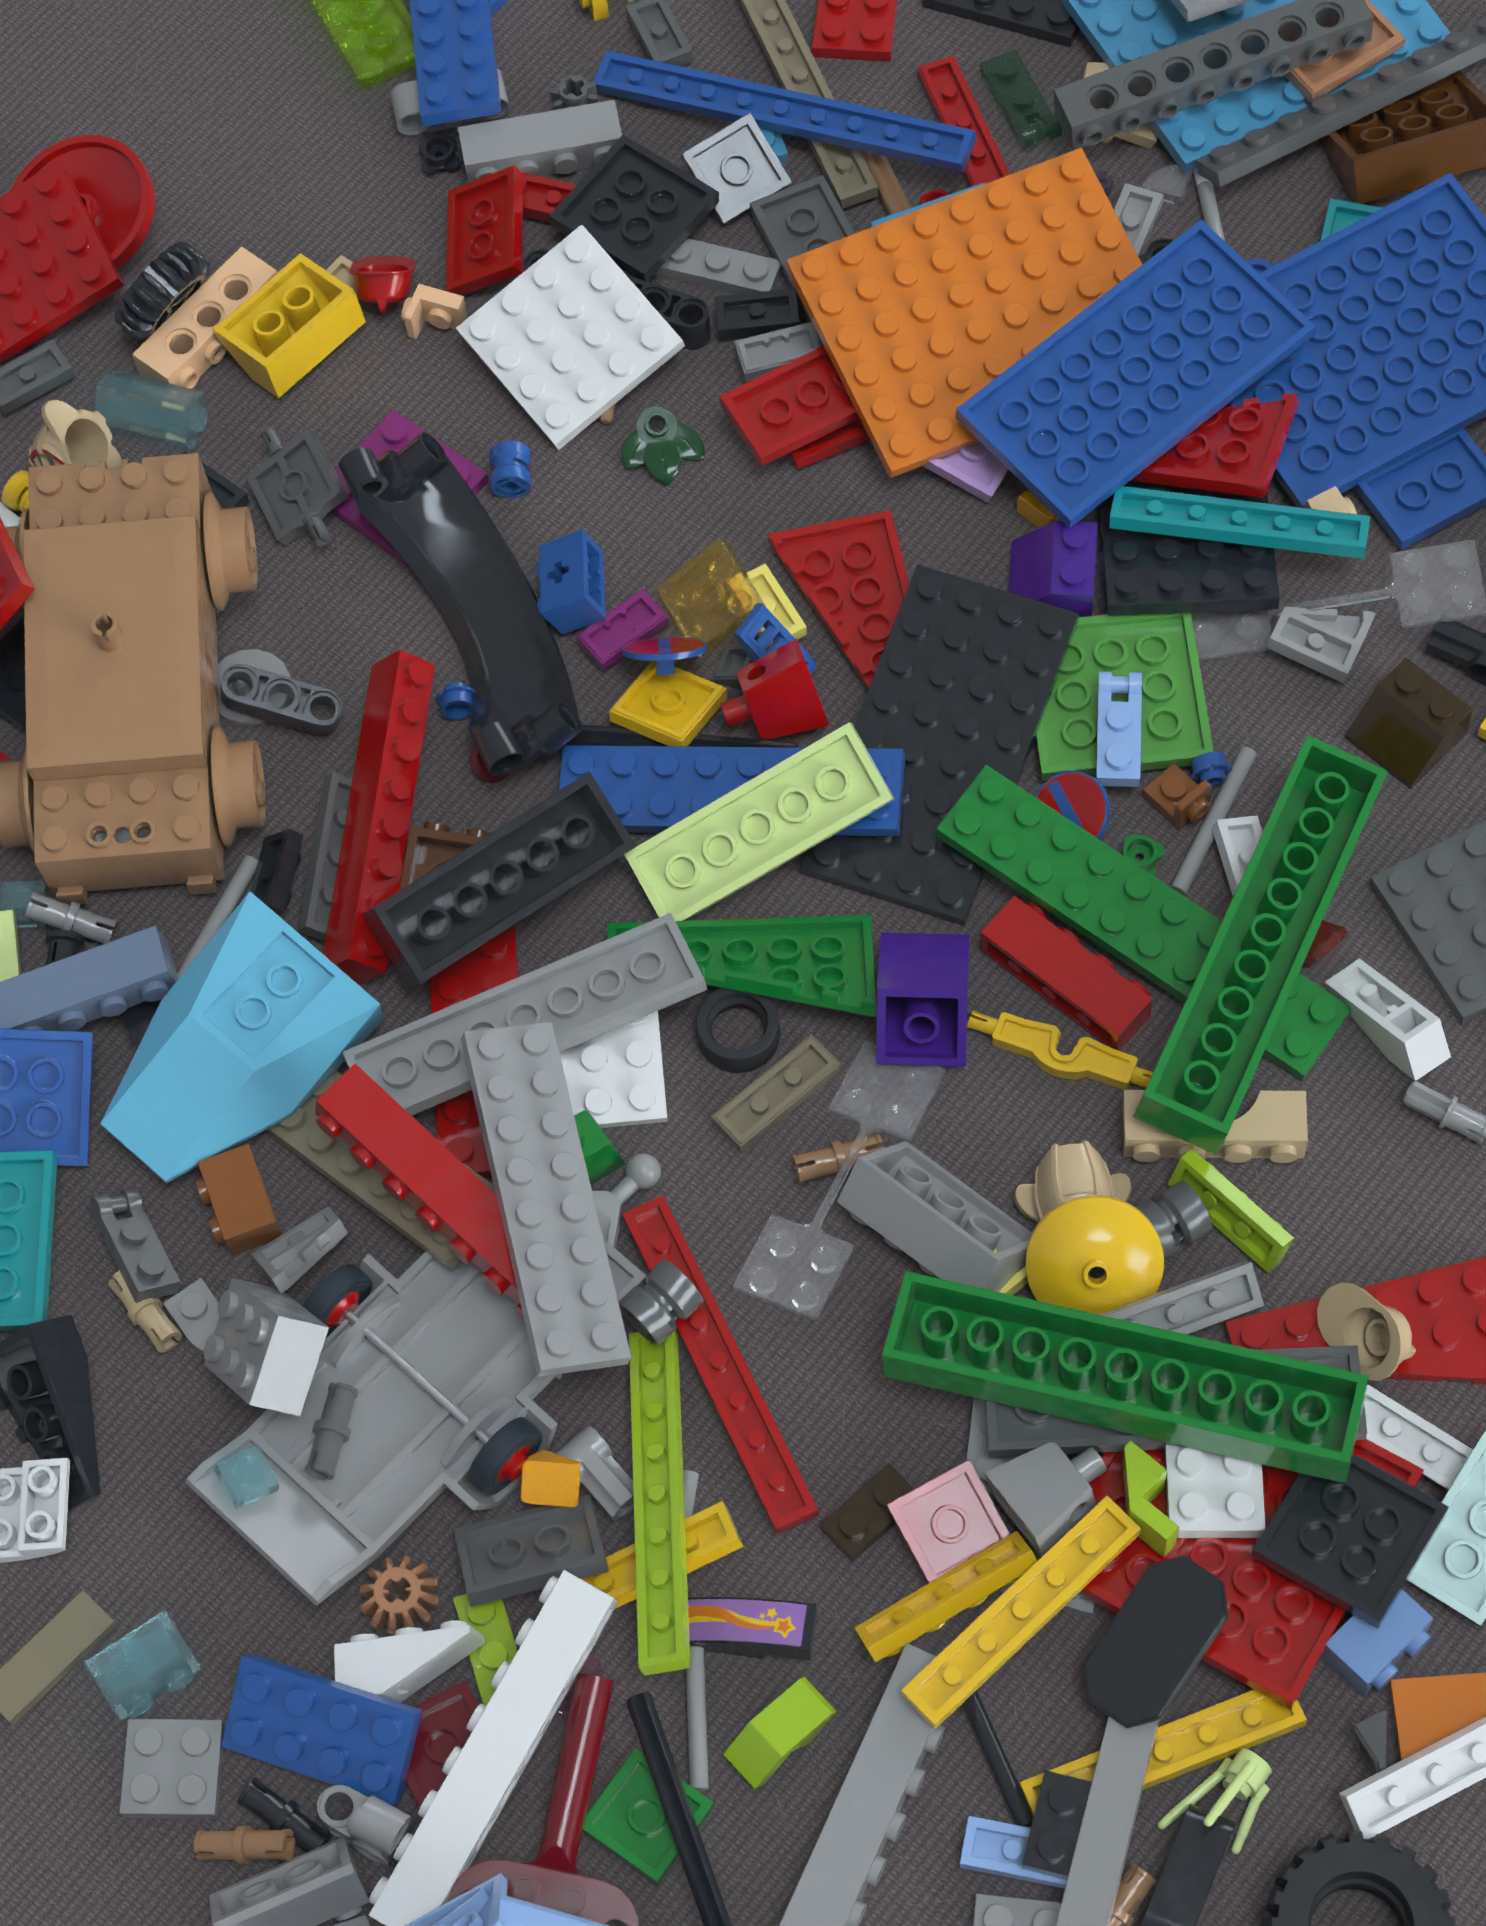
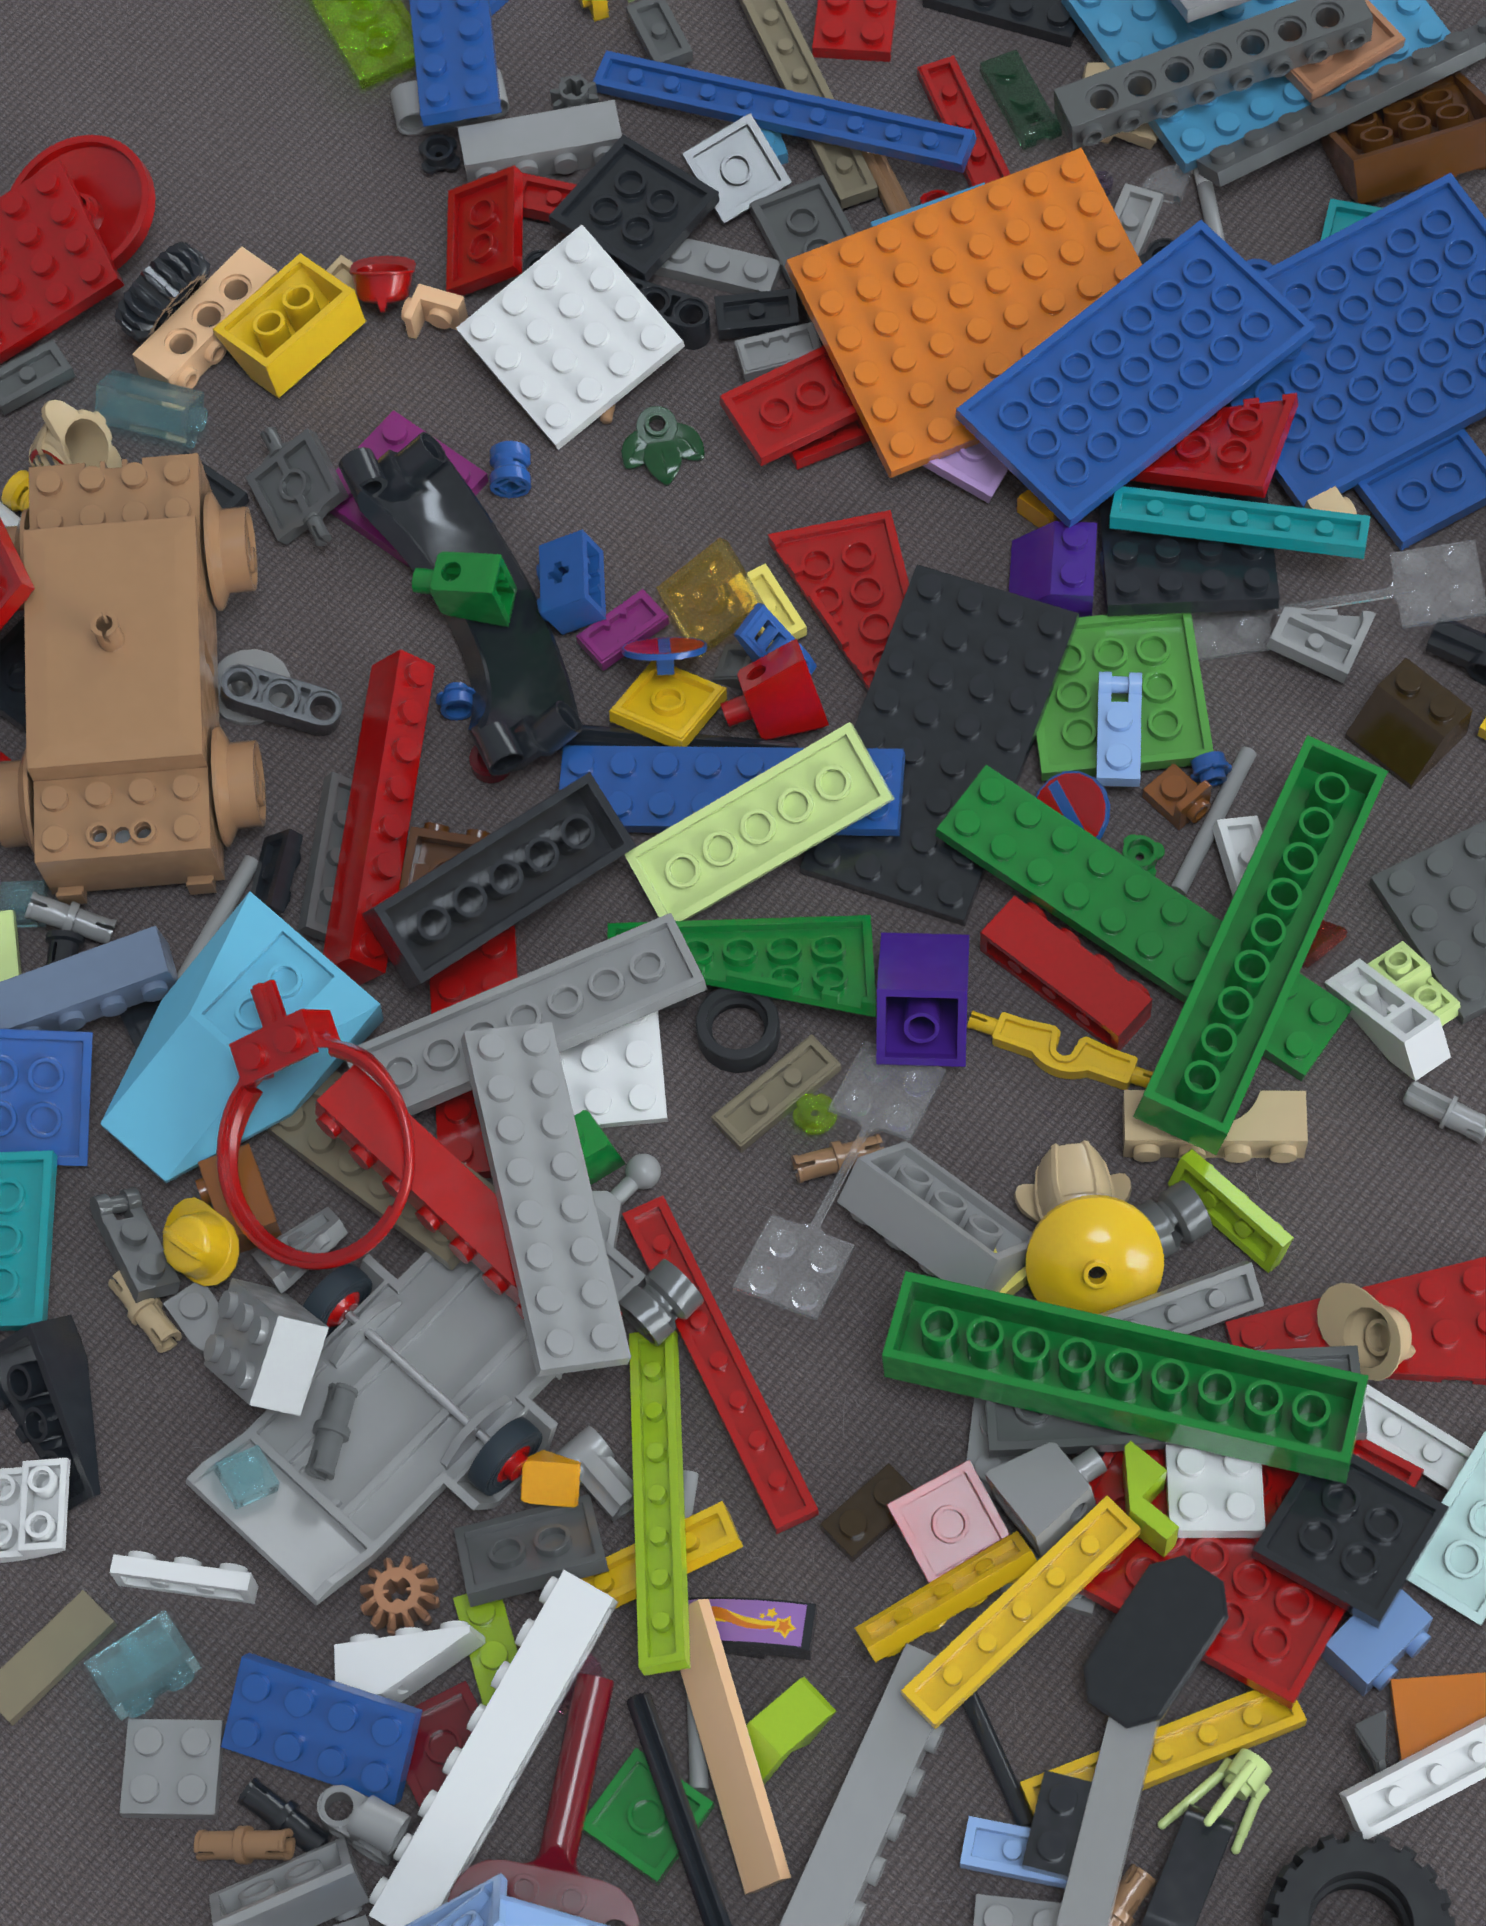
none -> white plate [110,1551,258,1604]
none -> yellow piece [162,1197,240,1286]
none -> red brick [216,980,415,1270]
none -> green torso [412,551,517,627]
none -> light nougat tile [680,1599,791,1894]
none -> clear neon green plate [793,1093,837,1135]
none -> yellowish green slope [1368,941,1461,1026]

